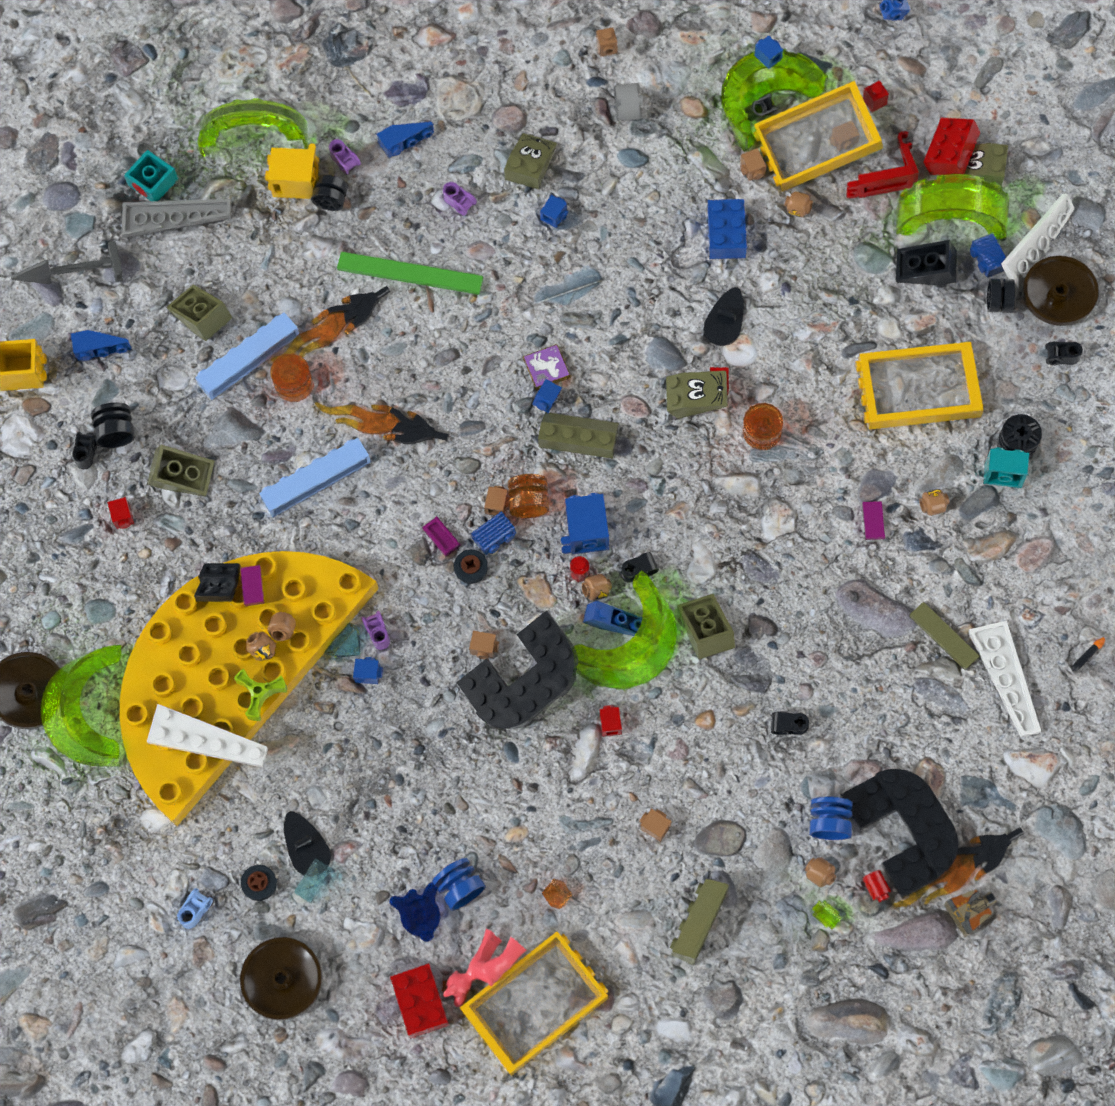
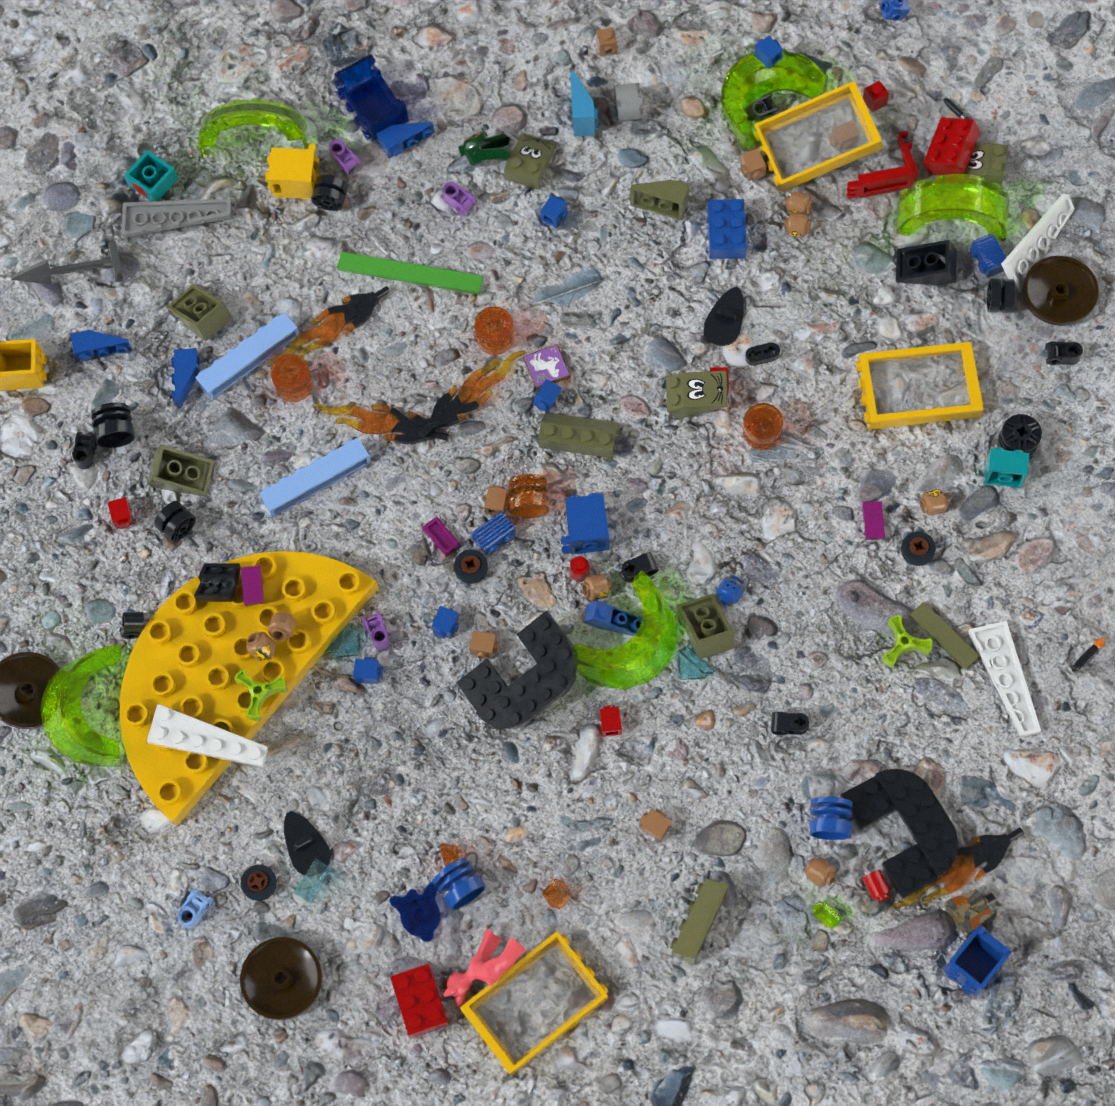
none -> black piece [122,612,144,639]
none -> black wheel [154,501,196,542]
none -> blue slope [171,348,200,408]
none -> clear blue windscreen [334,54,409,142]
none -> piece [419,350,526,437]
none -> blue brick [431,606,459,639]
none -> clear orange slope [440,843,459,867]
none -> dark green piece [458,131,511,166]
none -> clear orange wheel [474,306,514,355]
none -> dark azure slope [570,71,598,137]
none -> olive slope [630,180,689,221]
none -> clear light blue slope [676,645,715,680]
none -> blue head [716,575,745,605]
none -> black beam [745,342,780,366]
none -> medium nougat head [784,212,811,238]
none -> lime piece [882,615,932,668]
none -> black wheel [901,531,936,566]
none -> blue container [943,925,1012,996]
none -> black piece [944,98,971,119]

